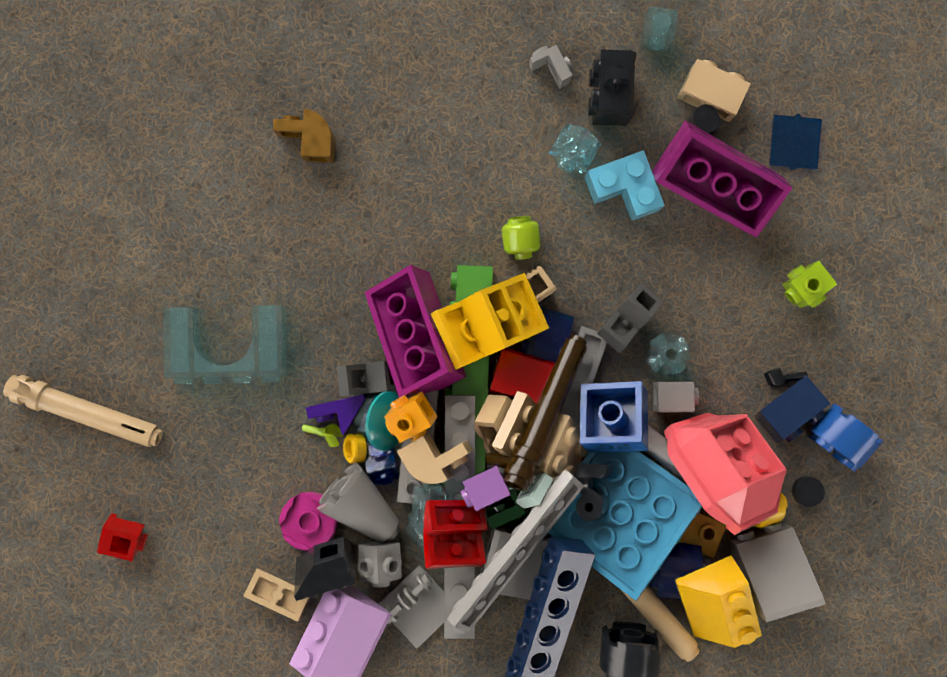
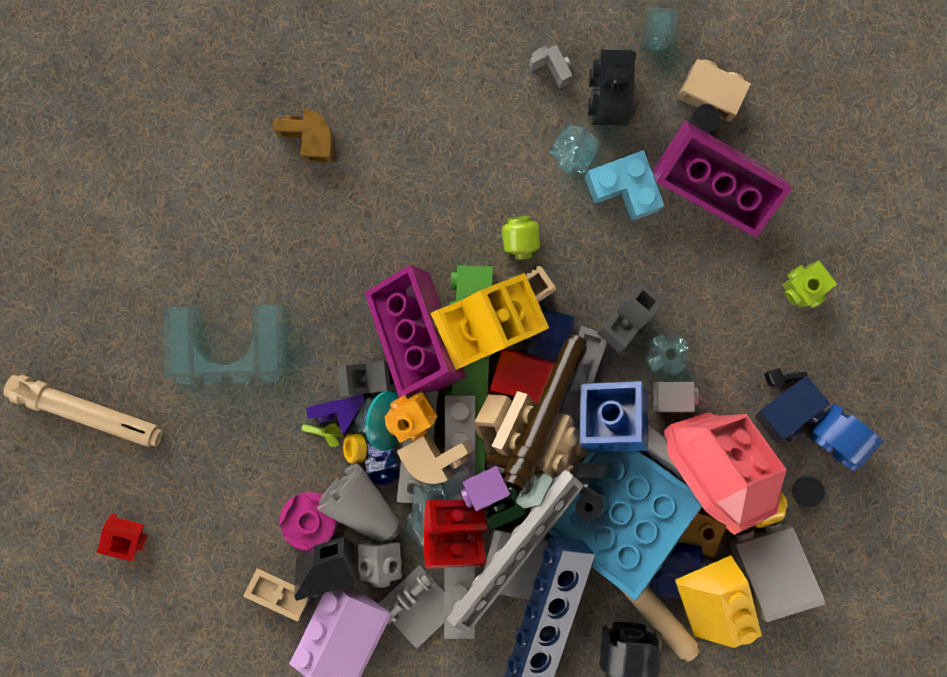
clear blue piece [769,114,822,170] -> none

